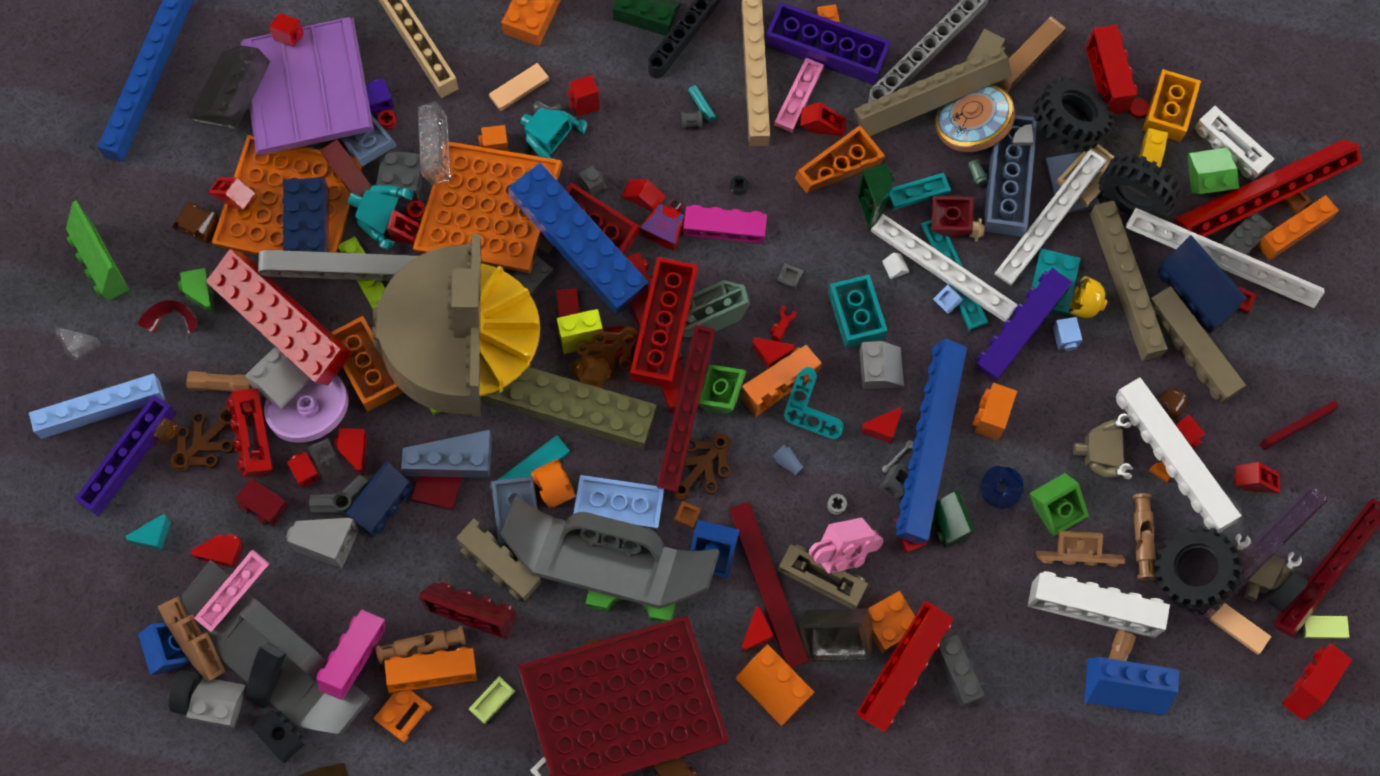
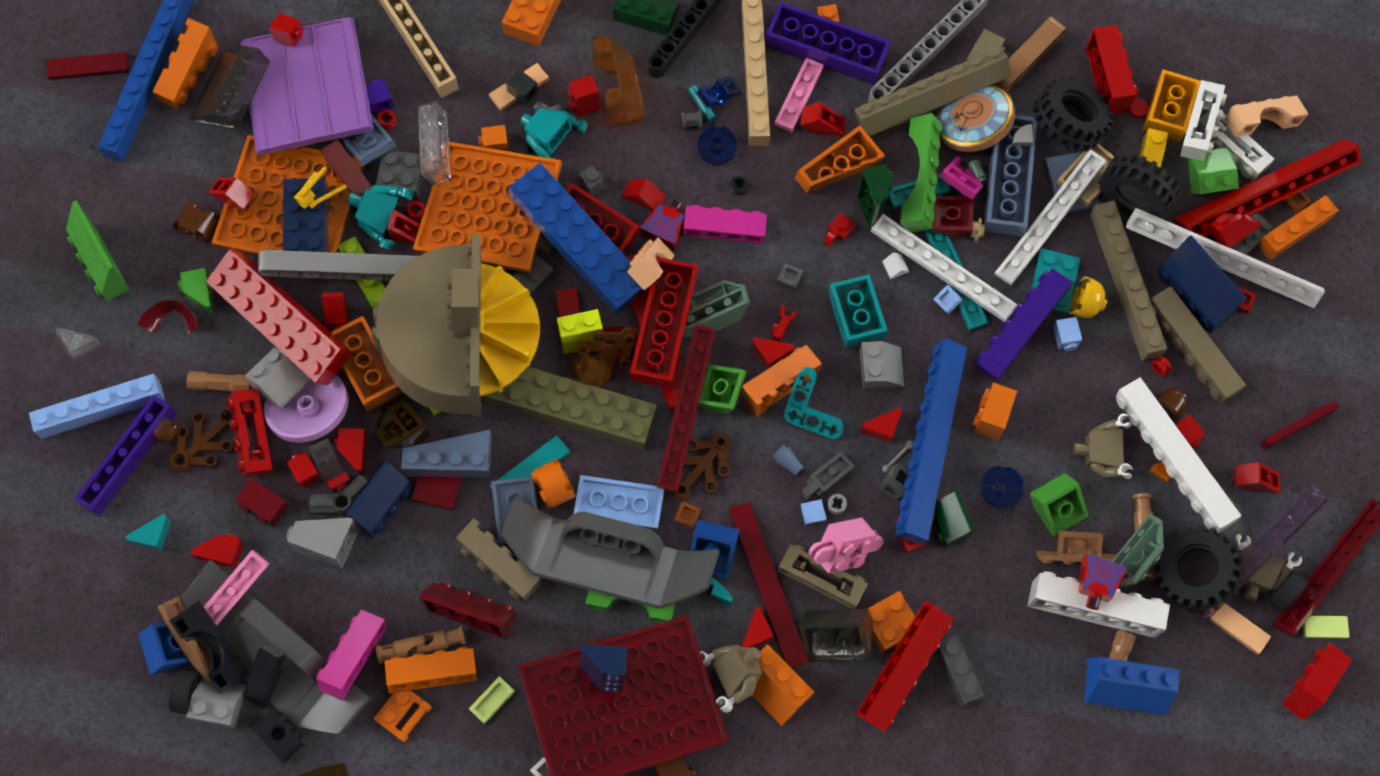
none -> dark red tile [47,52,129,80]
none -> orange wedge [152,18,218,110]
none -> black arch [169,601,249,694]
none -> yellow plant [293,167,347,209]
none -> red slope [322,292,349,332]
none -> red plate [327,472,351,492]
none -> dark brown wedge [374,395,429,449]
none -> pearl dark grey brick [506,69,538,105]
none -> dark blue slope [579,644,627,694]
none -> clear orange windscreen [591,35,645,129]
none -> light nougat arch [627,237,674,290]
none -> clear blue slope [696,76,741,108]
none -> clear blue plate [697,126,737,166]
none -> dark tan torso [700,645,762,713]
none -> teal slope [709,578,733,606]
none -> light blue tile [800,499,827,526]
none -> dark grey hinge [801,451,855,500]
none -> red plate [823,212,856,248]
none -> bright green arch [900,113,942,233]
none -> dark pink wing [939,156,983,200]
none -> red torso [1078,554,1127,610]
none -> sand green wedge [1111,514,1164,587]
none -> red bush [1151,356,1172,377]
none -> white brick [1180,80,1227,161]
none -> red slope [1209,212,1261,248]
none -> light nougat arch [1224,96,1308,137]

